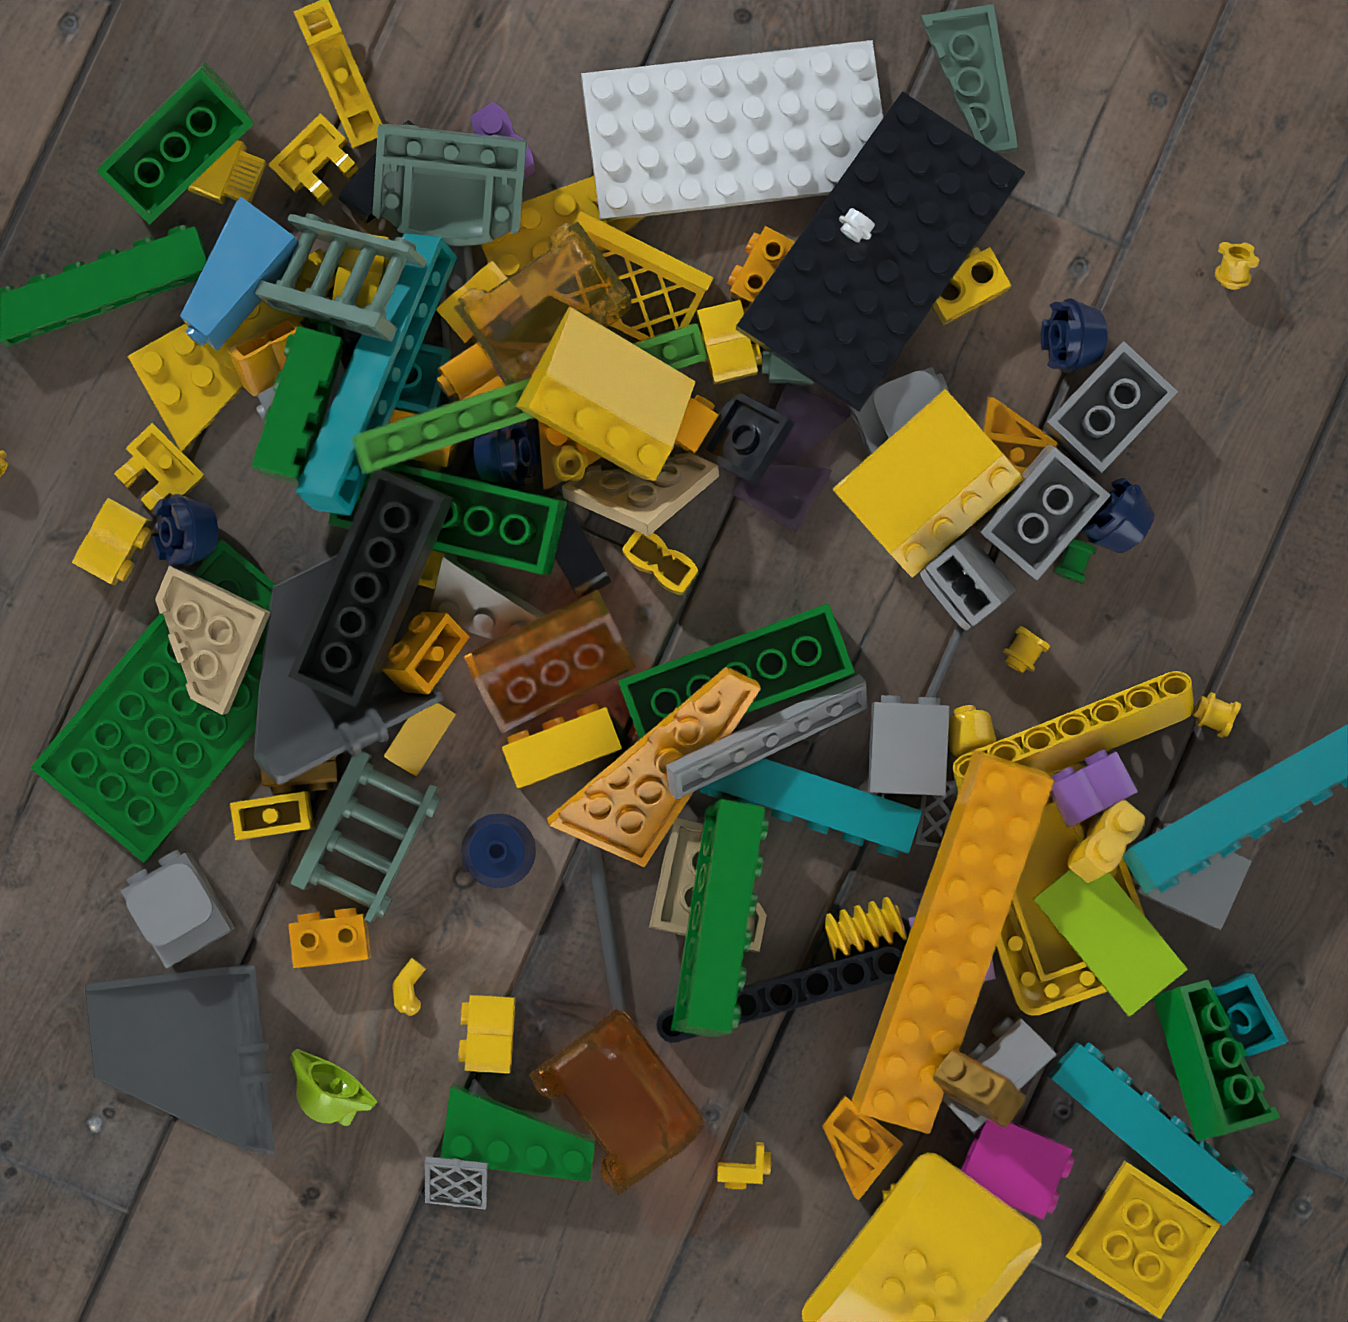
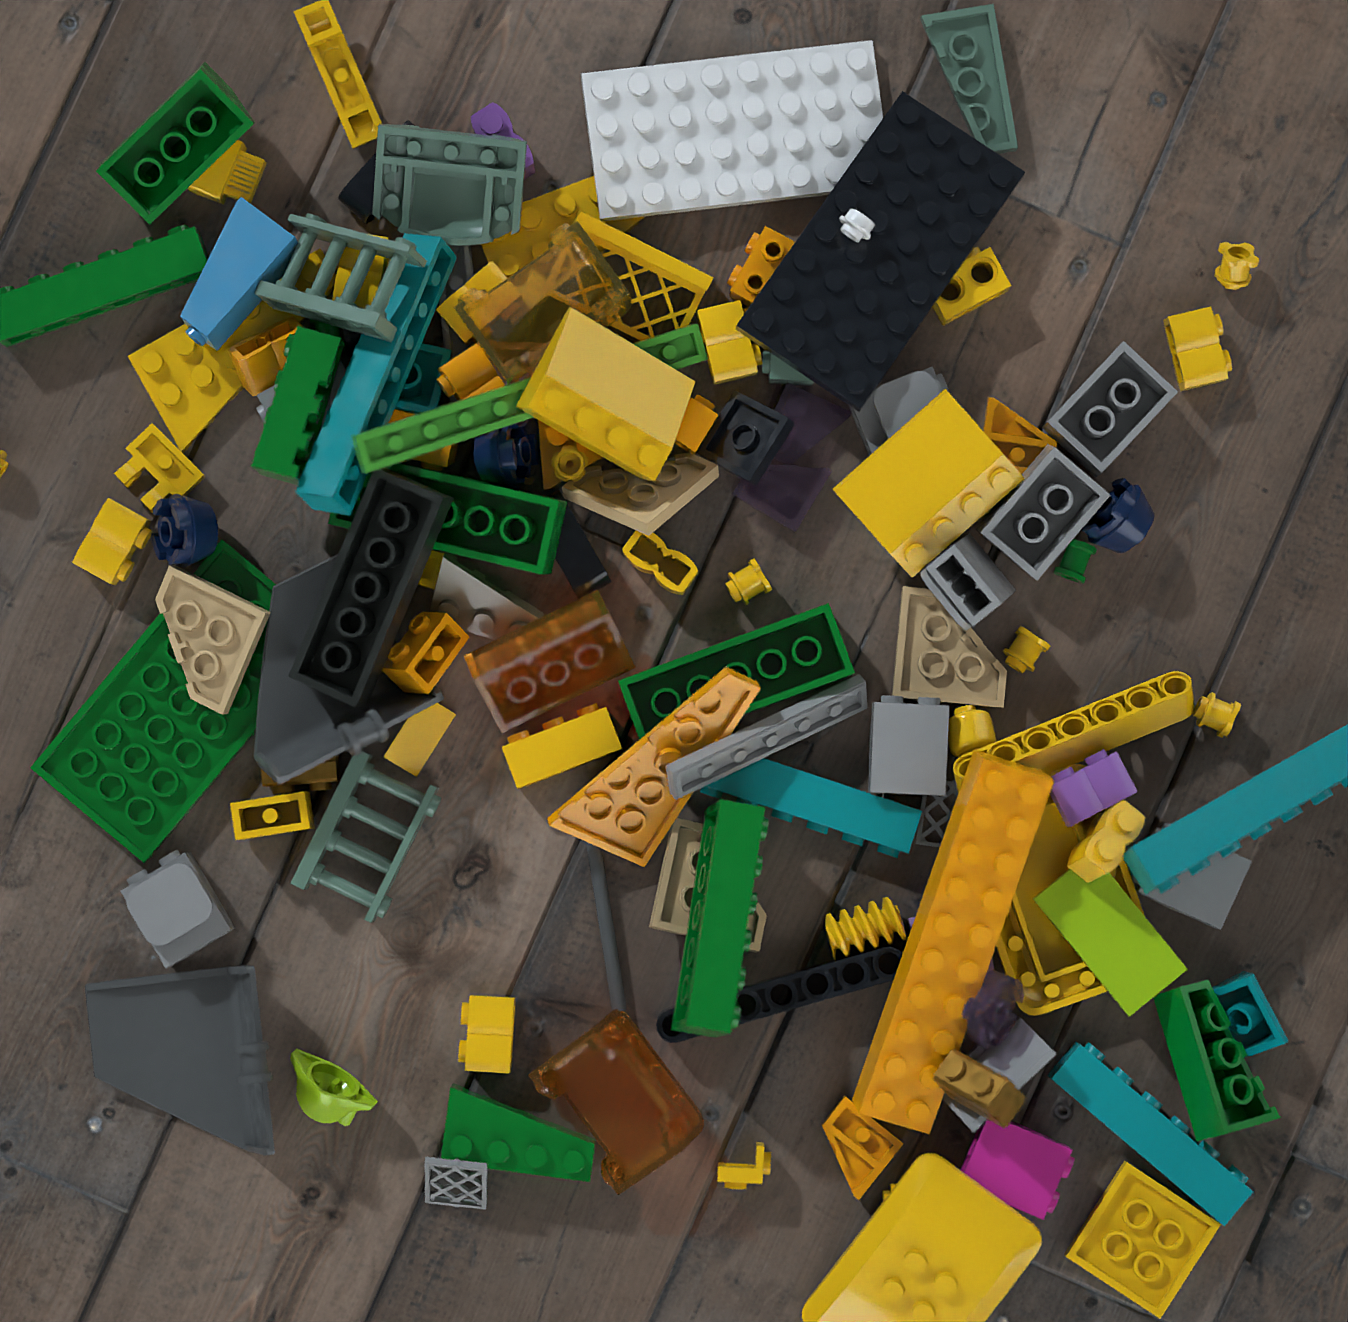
yellow plate [268,113,359,206] -> none
light orange brick [288,907,372,969] -> none
yellow arm [392,958,426,1016] -> none
dark blue cone [461,814,536,888] -> none
dark blue cone [1041,298,1107,373] -> none
none -> yellow brick [725,558,772,605]
none -> tan plate [892,586,1007,708]
none -> plate [962,970,1024,1048]
none -> yellow brick [1163,306,1232,391]

